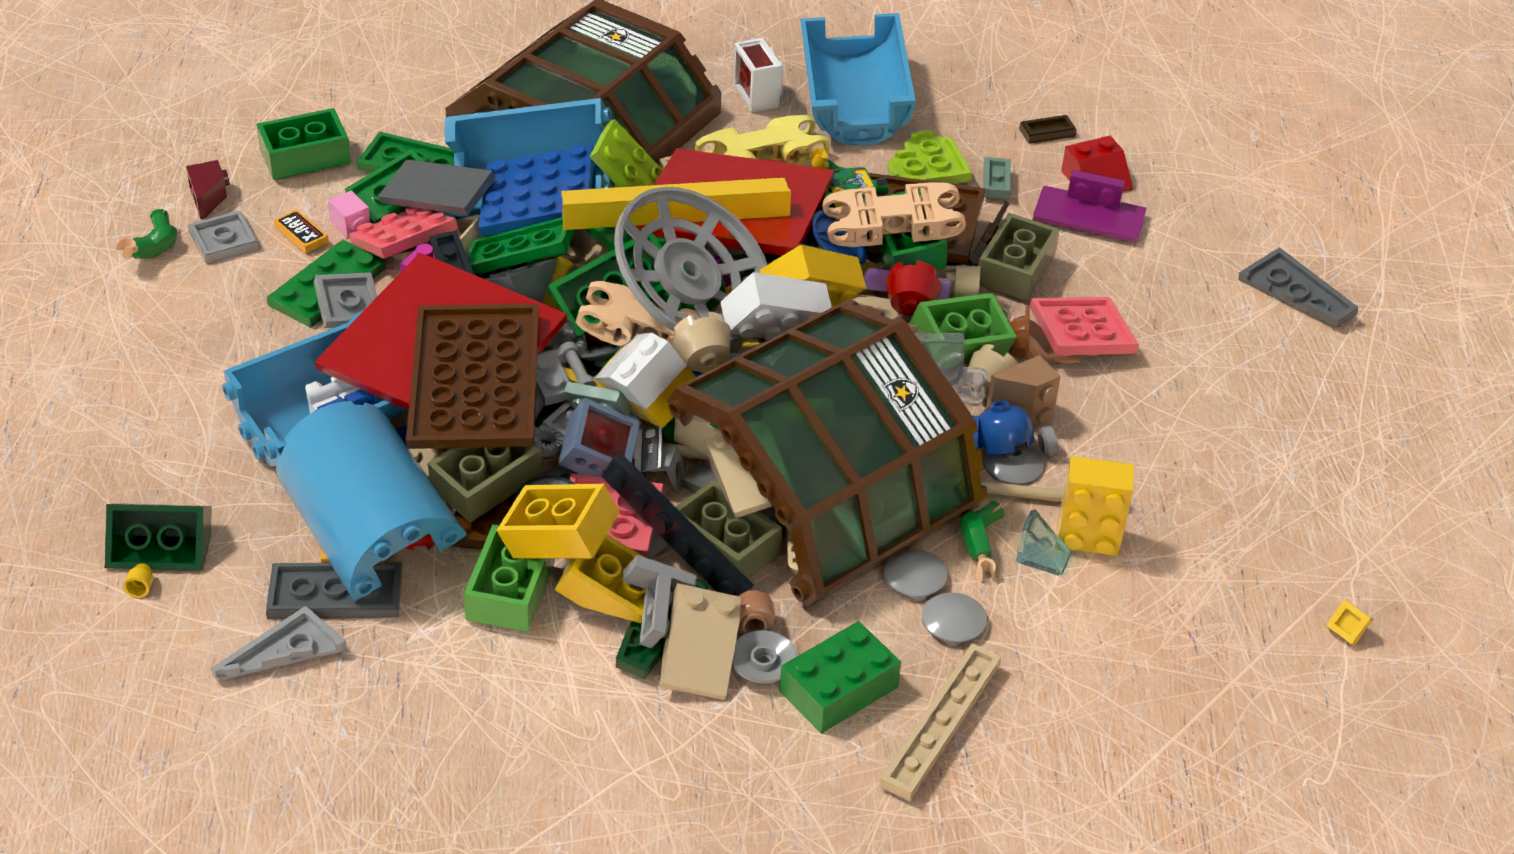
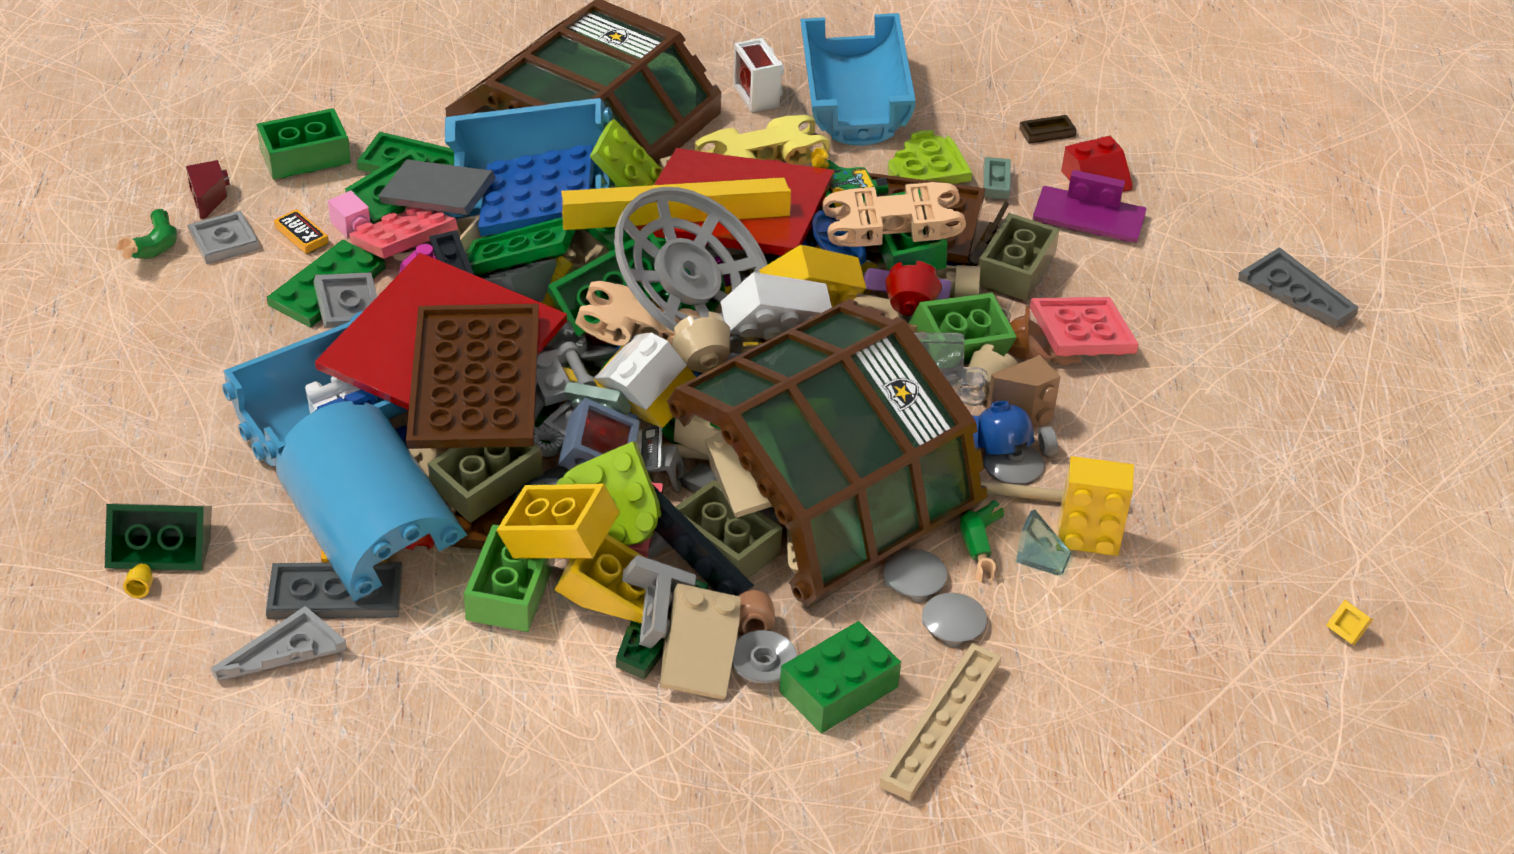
none -> lime plate [556,441,661,546]

